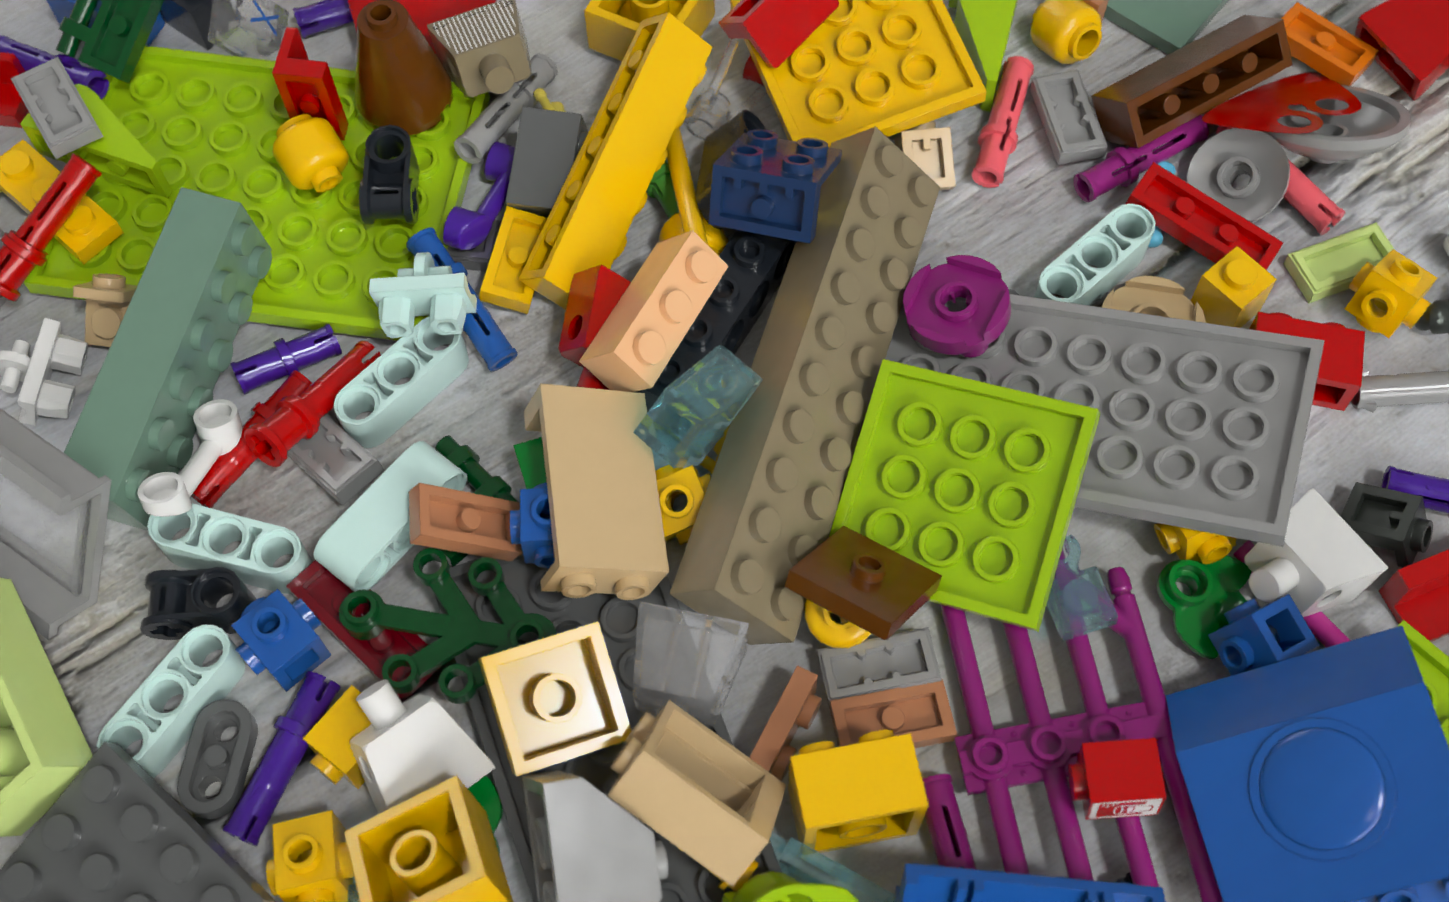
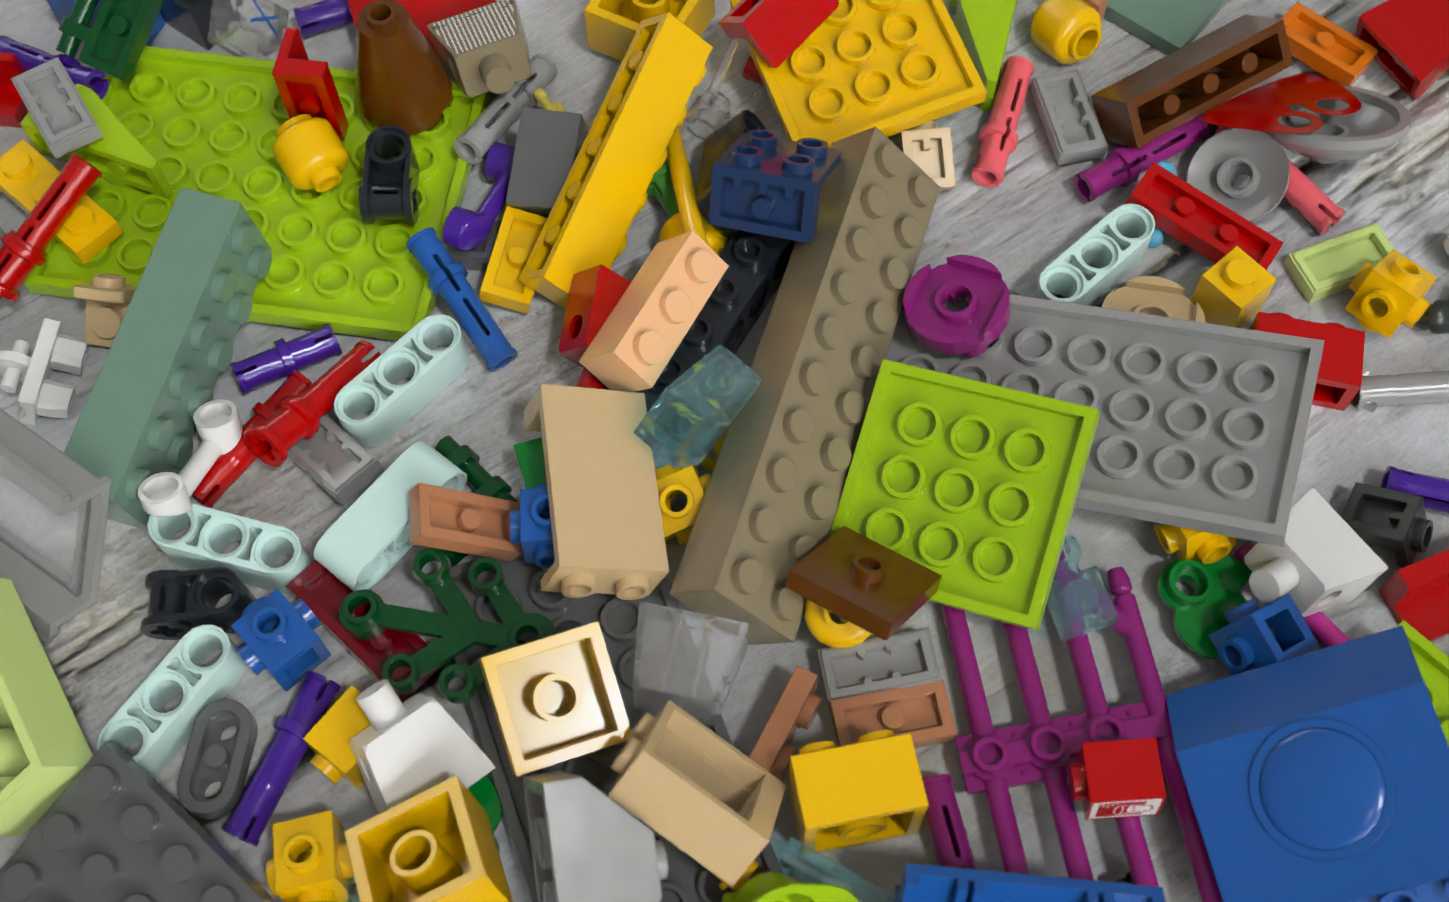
light aqua hips [369,252,477,338] -> none

